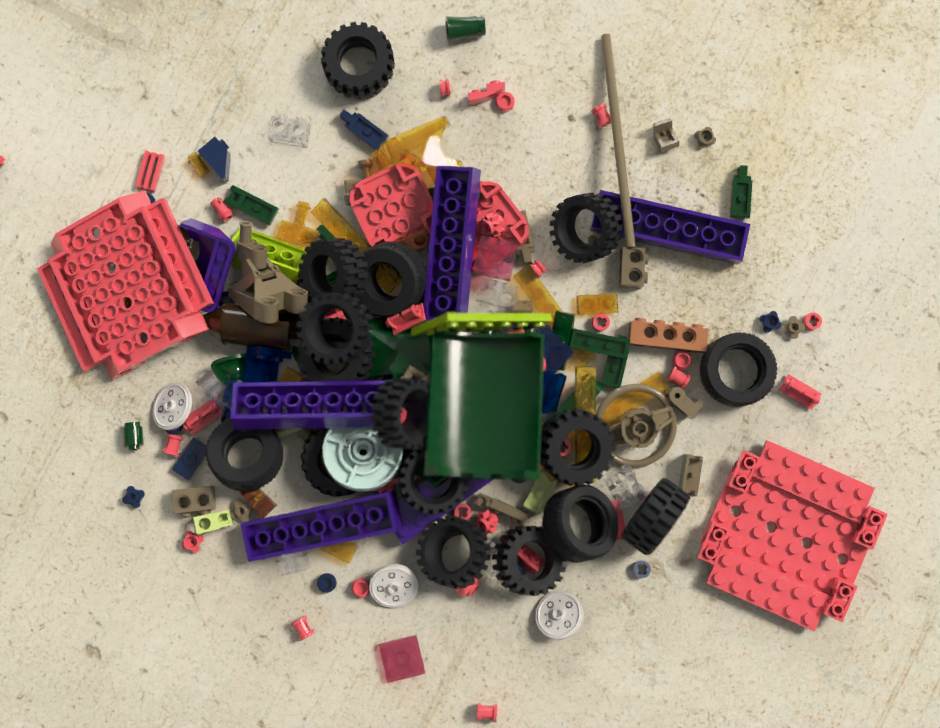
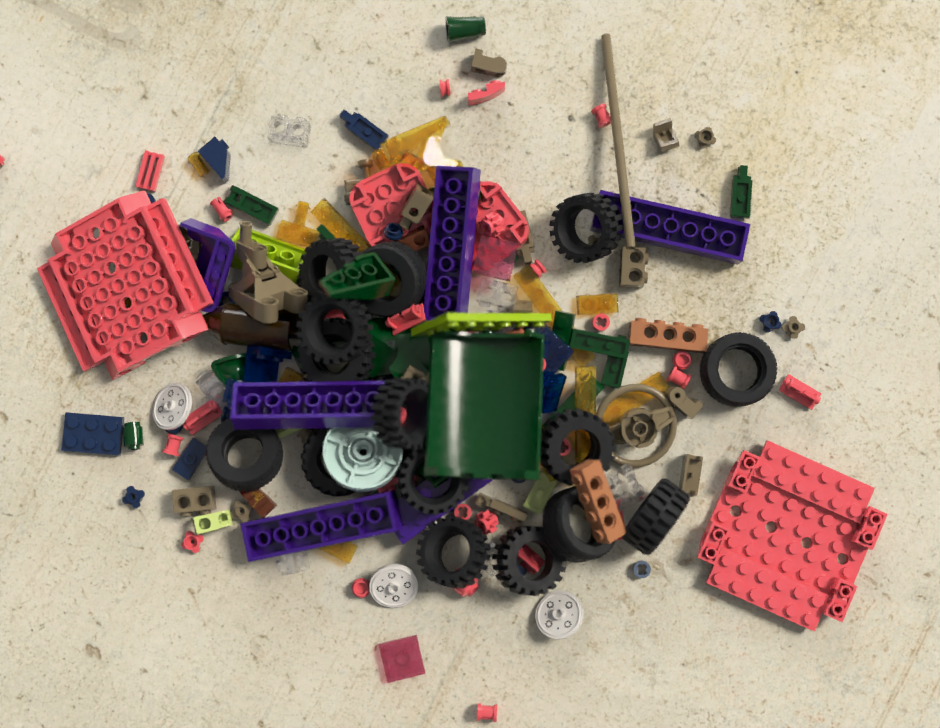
coral bush [291,615,315,641] -> none
dark blue plate [317,573,337,593] -> none
black tyre [321,22,395,99] -> none
coral tile [496,92,515,112] -> none
coral bush [803,313,822,331] -> none
none -> dark blue plate [61,412,125,455]
none -> dark green wedge [319,252,396,300]
none -> dark blue plate [384,223,403,240]
none -> dark tan torso [399,183,434,230]
none -> dark tan leg [471,48,507,77]
none -> nougat brick [570,460,627,544]

